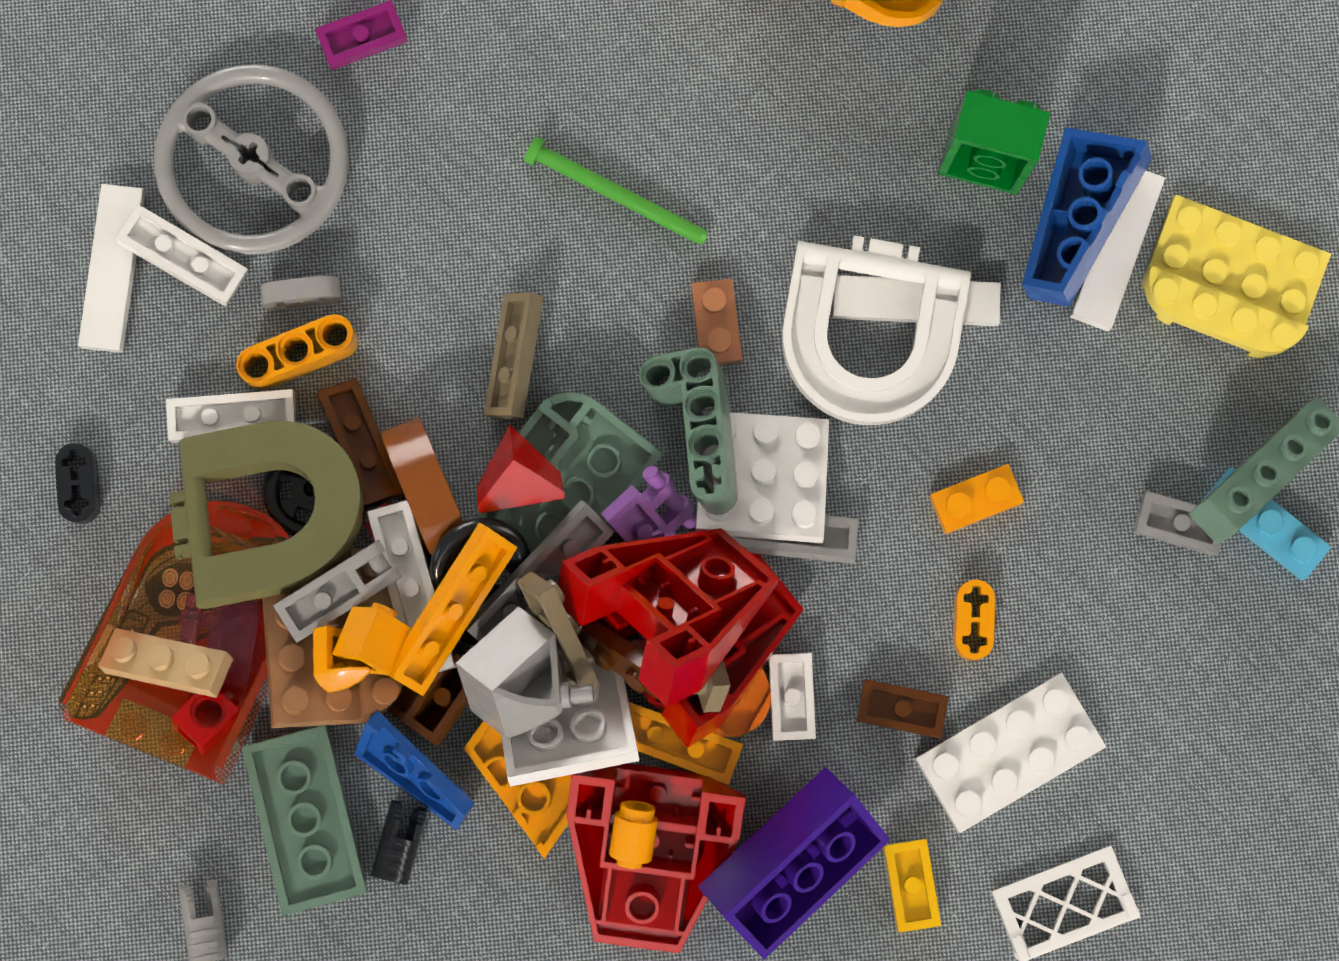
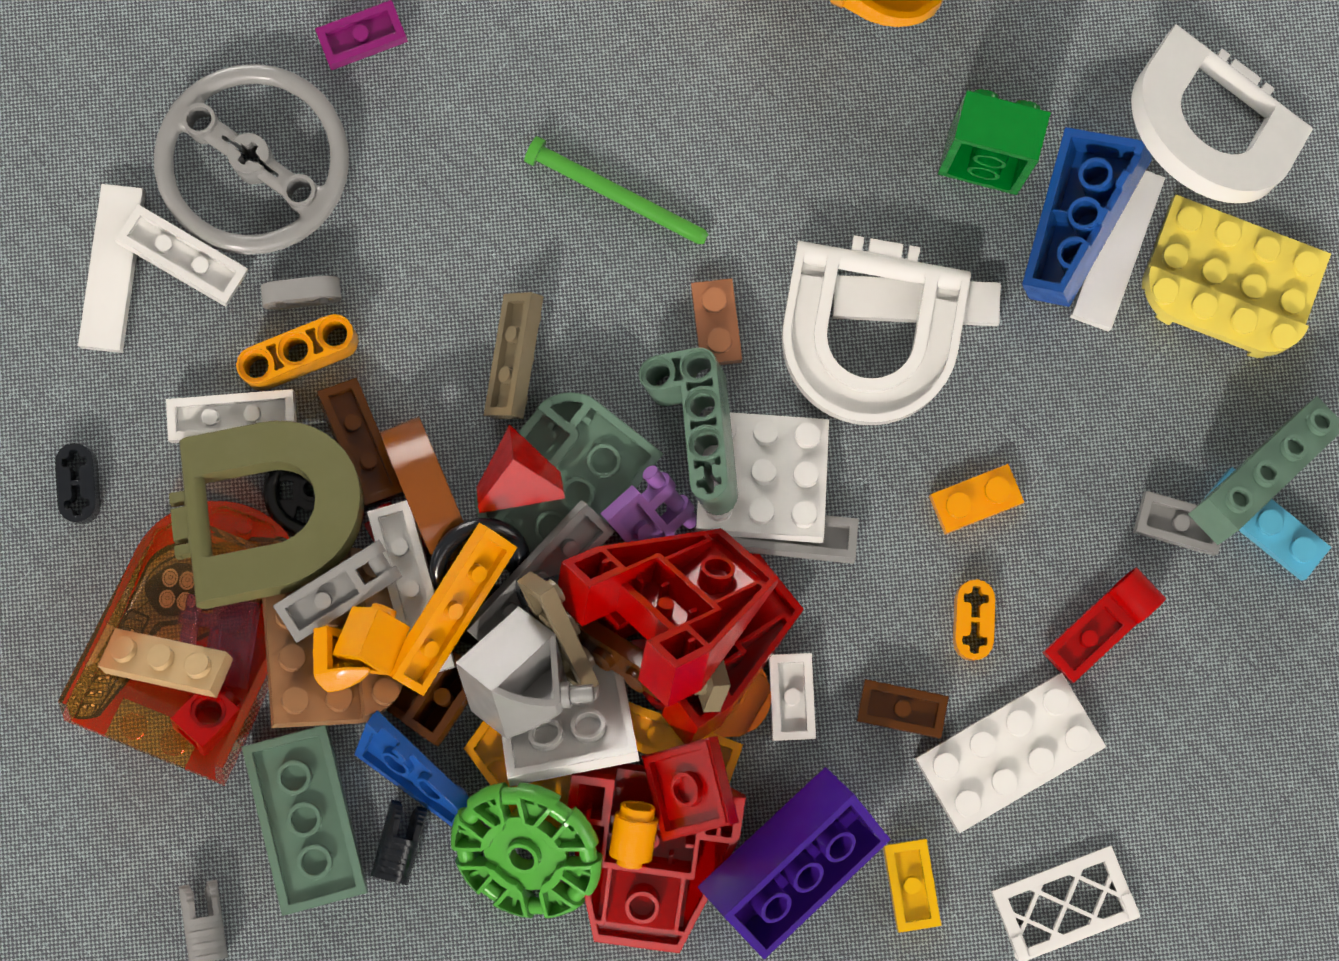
none -> bright green plate [451,782,603,918]
none -> red tile [642,736,739,842]
none -> red plate [1042,567,1166,684]
none -> white piece [1131,24,1313,203]

